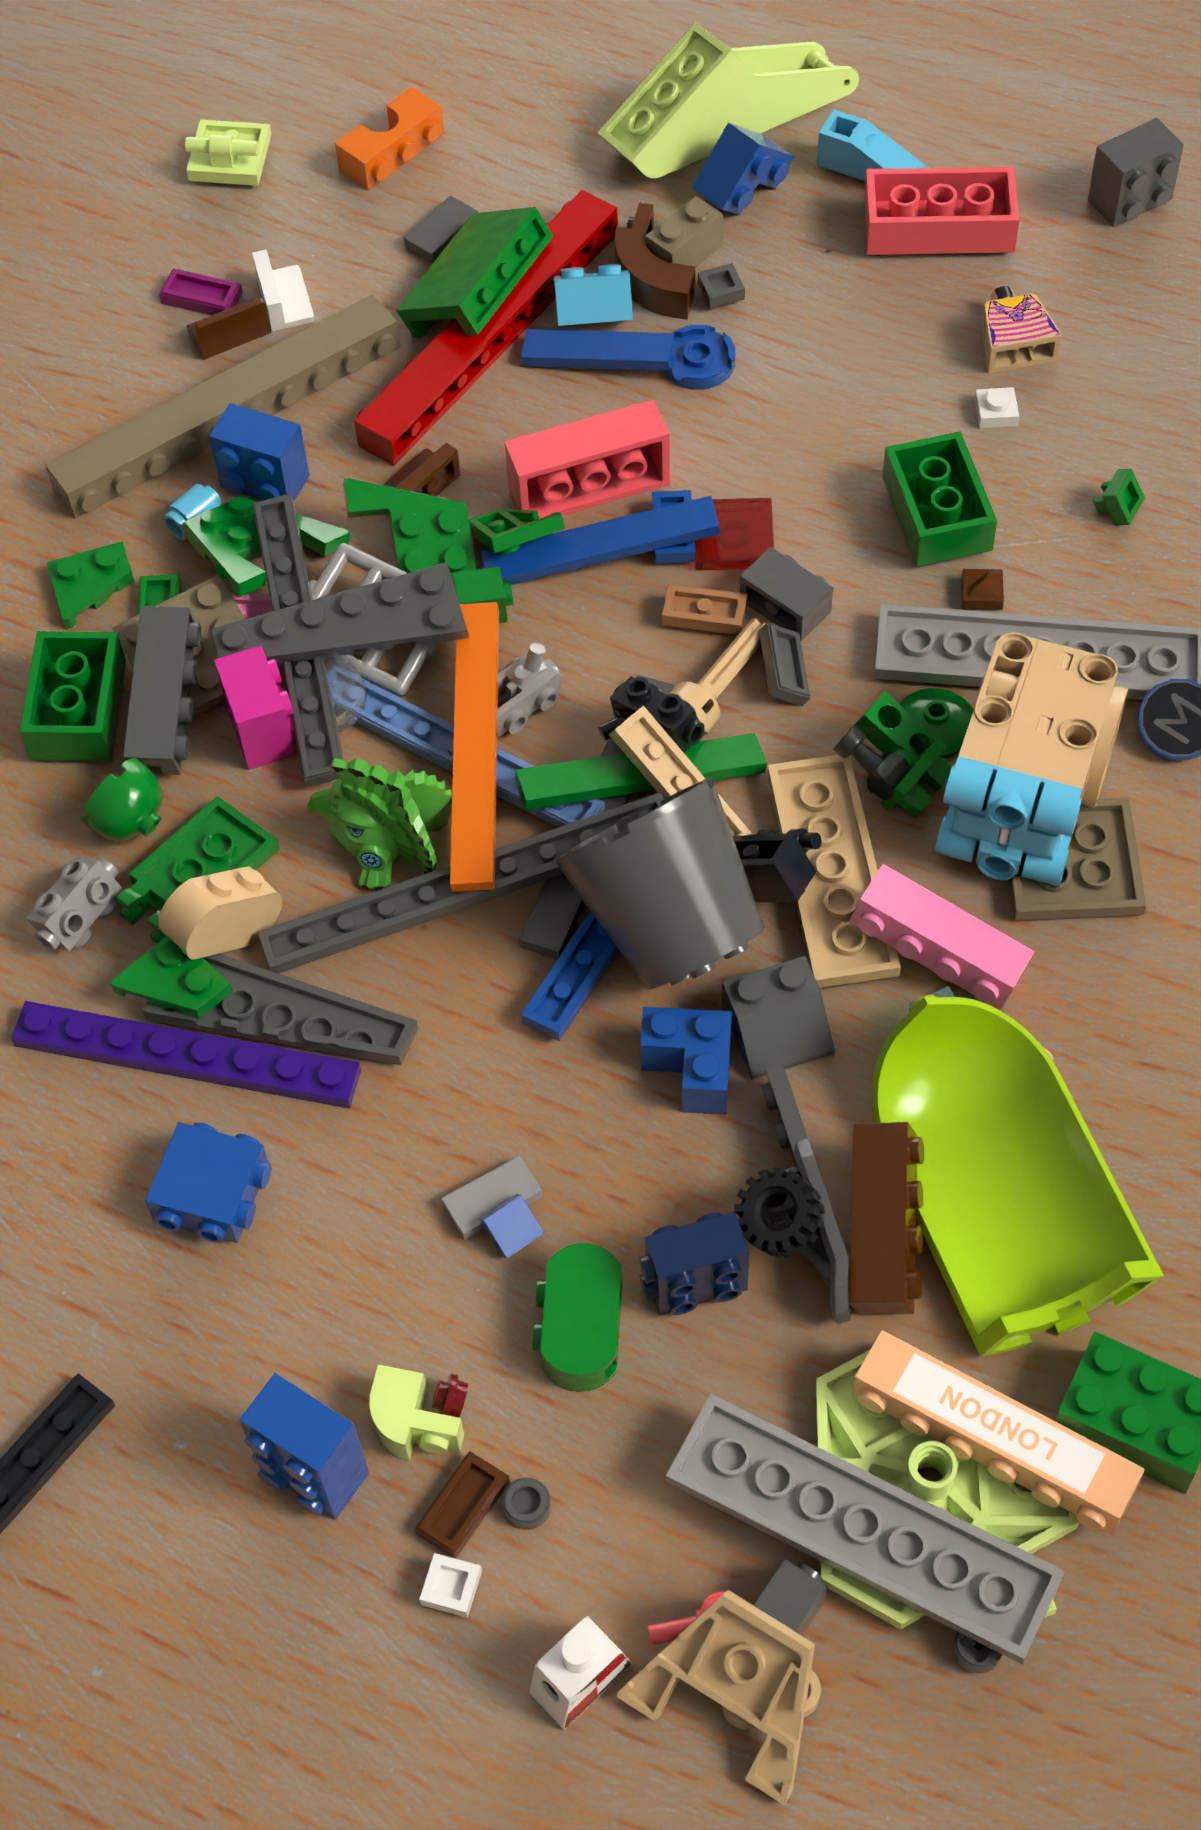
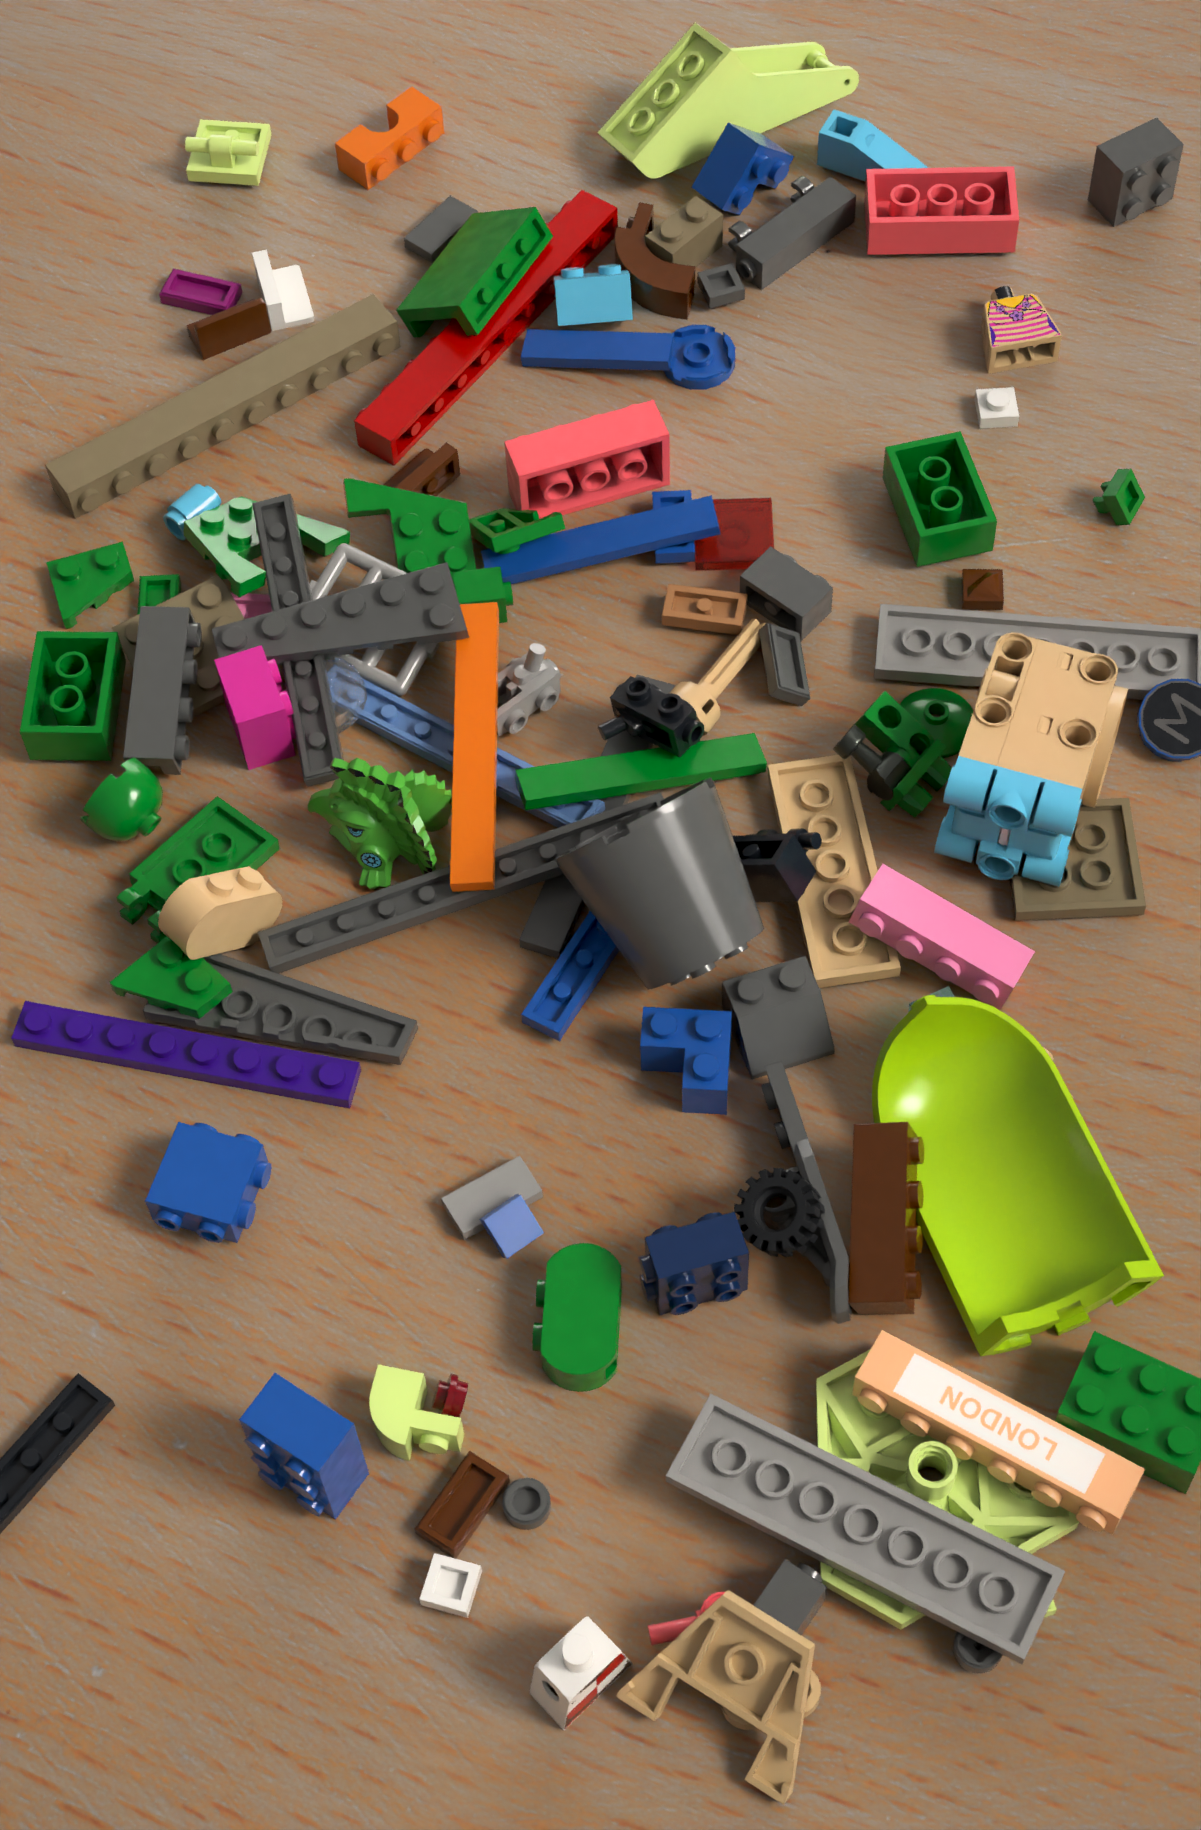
light grey brick [25,855,122,952] -> none
blue brick [209,403,310,501] -> none
tan plate [609,706,752,836] -> none
none -> dark grey brick [728,176,856,290]

